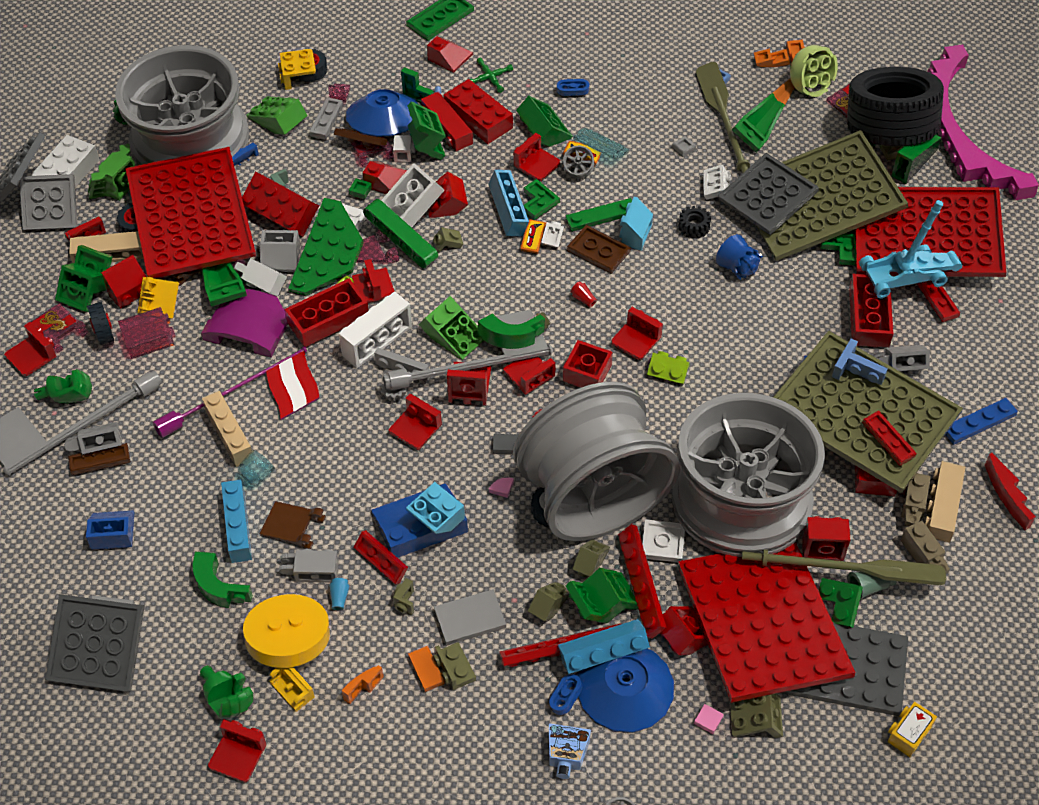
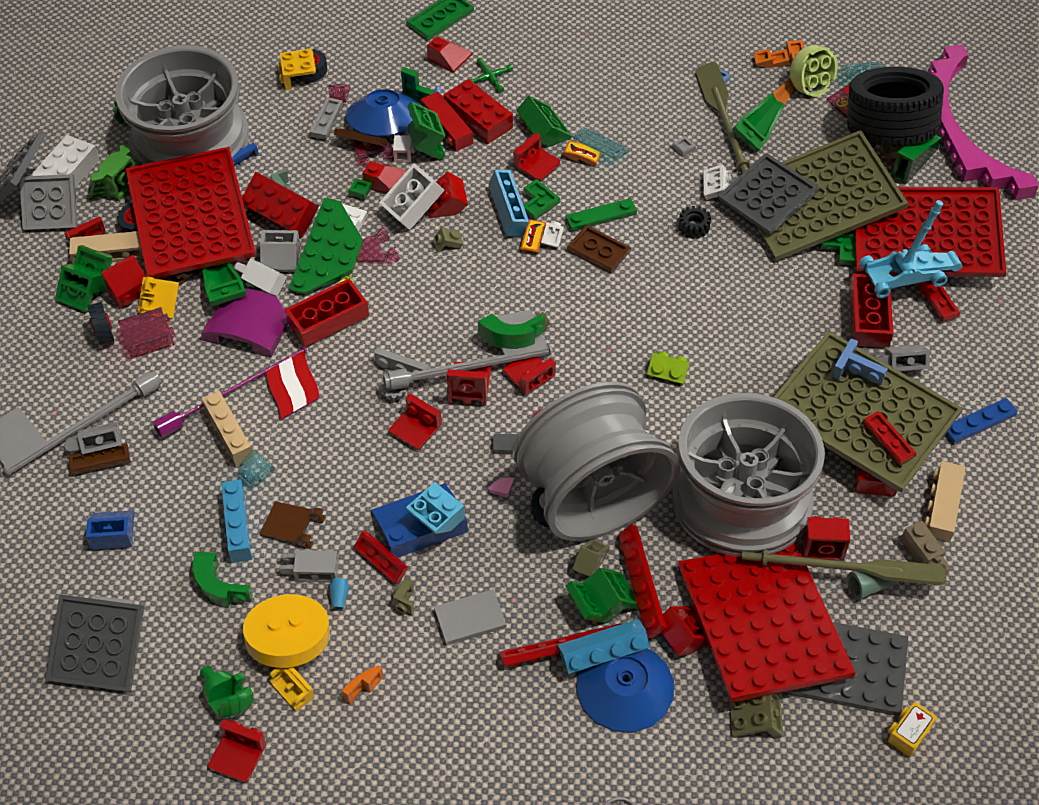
red bracket [4,322,57,376] -> none
flag [31,303,88,353] -> none
green piece [34,369,92,403] -> none
bright green slope [246,96,307,135] -> none
white brick [339,292,412,368] -> none
red bracket [352,259,395,303] -> none
green beam [363,199,438,268] -> none
orange tile [408,646,445,692] -> none
bright green slope [419,296,484,360] -> none
olive bracket [433,642,476,690] -> none
olive slope [528,582,569,621] -> none
blue plate [549,674,583,715] -> none
torso [549,724,591,779] -> none
blue plate [556,79,590,96] -> none
light grey wheel [563,145,594,179] -> none
red brick [563,340,613,388] -> none
red cone [570,281,597,308] -> none
red bracket [611,306,663,360] -> none
medium azure slope [619,197,653,251] -> none
white plate [642,519,685,562] -> none
bright pink tile [694,704,724,734] -> none
blue hat [716,234,763,280] -> none
green plate [819,578,863,628] -> none
dark tan hinge [901,473,931,526] -> none
red slope [985,453,1036,530] -> none
none -> clear light blue plate [841,62,883,74]

